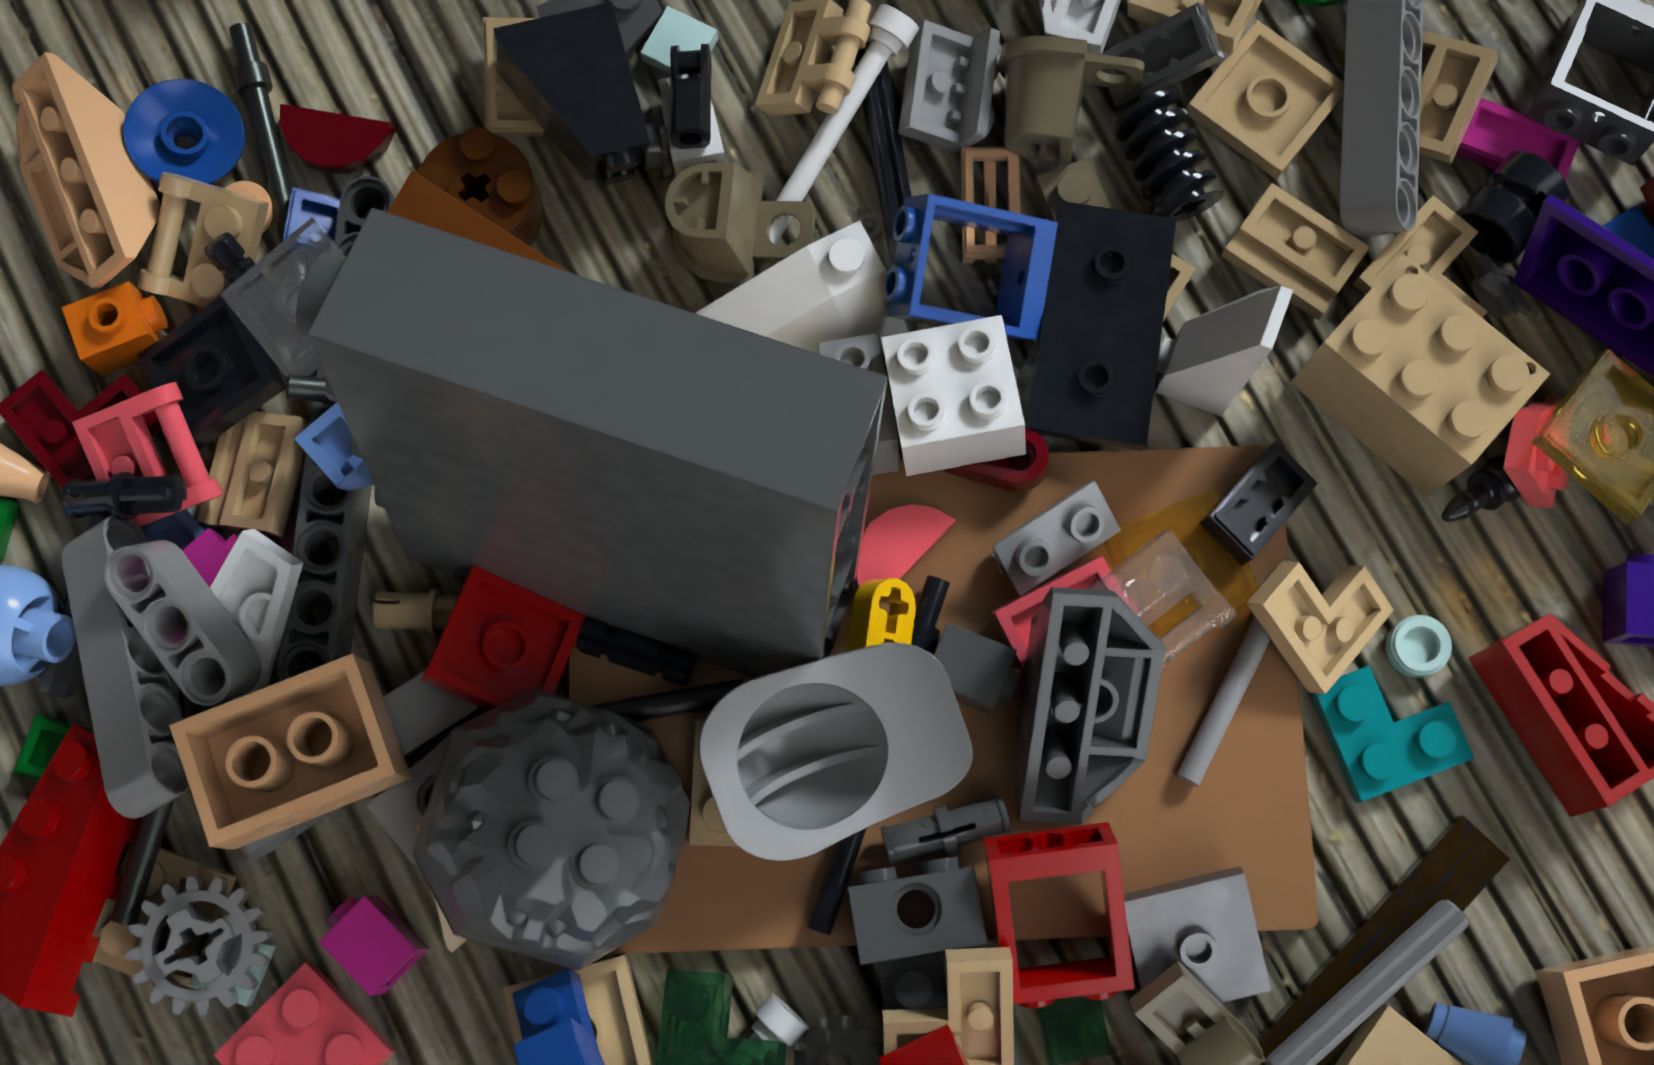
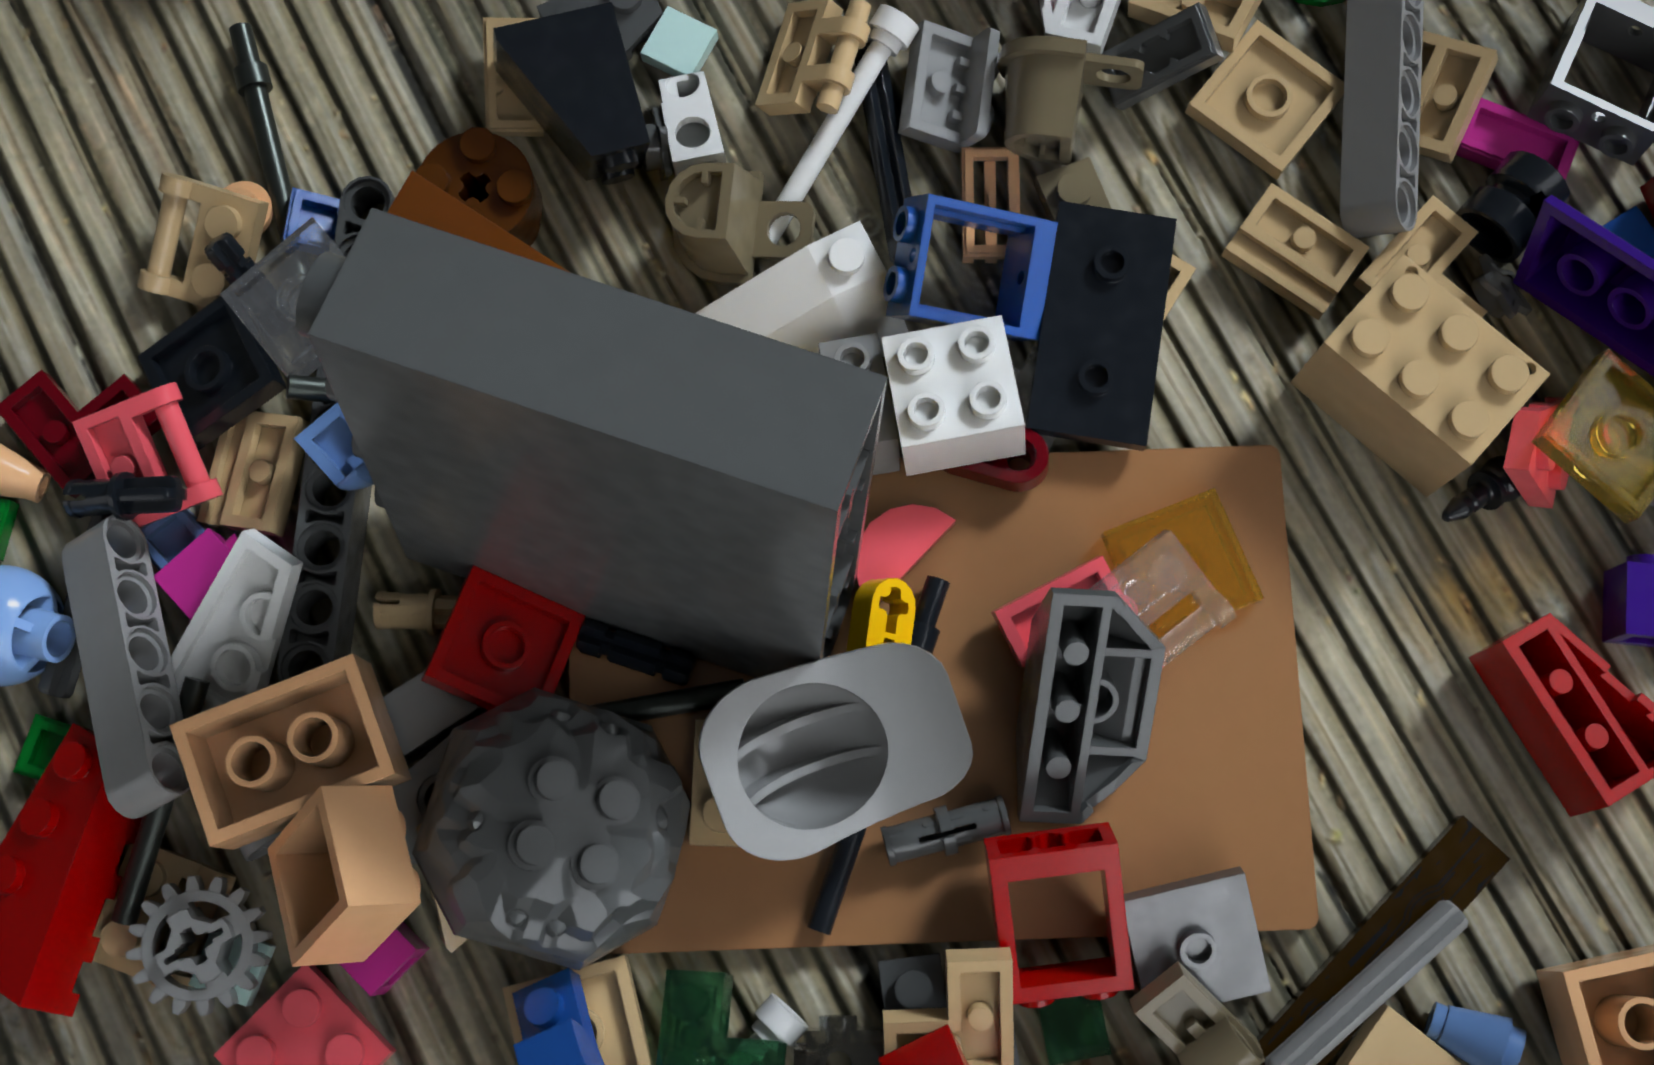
light nougat wedge [12,52,161,288] -> none
orange brick [61,281,168,376] -> none
light grey beam [103,540,262,706] -> none
blue dish [123,79,245,185] -> none
dark red tile [279,104,396,174] -> none
black bar [670,44,712,149] -> none
dark grey brick [848,857,987,965] -> none
dark grey brick [934,622,1022,714] -> none
light grey hinge [989,480,1121,596] -> none
black piece [1114,88,1223,221] -> none
white wedge [1155,286,1294,416] -> none
light grey bar [1176,559,1289,787] -> none
black plate [1199,441,1318,566] -> none
tan plate [1246,561,1394,694] -> none
teal plate [1309,666,1475,803] -> none
light aqua tile [1385,615,1452,678] -> none
none -> light nougat piece [267,785,421,967]

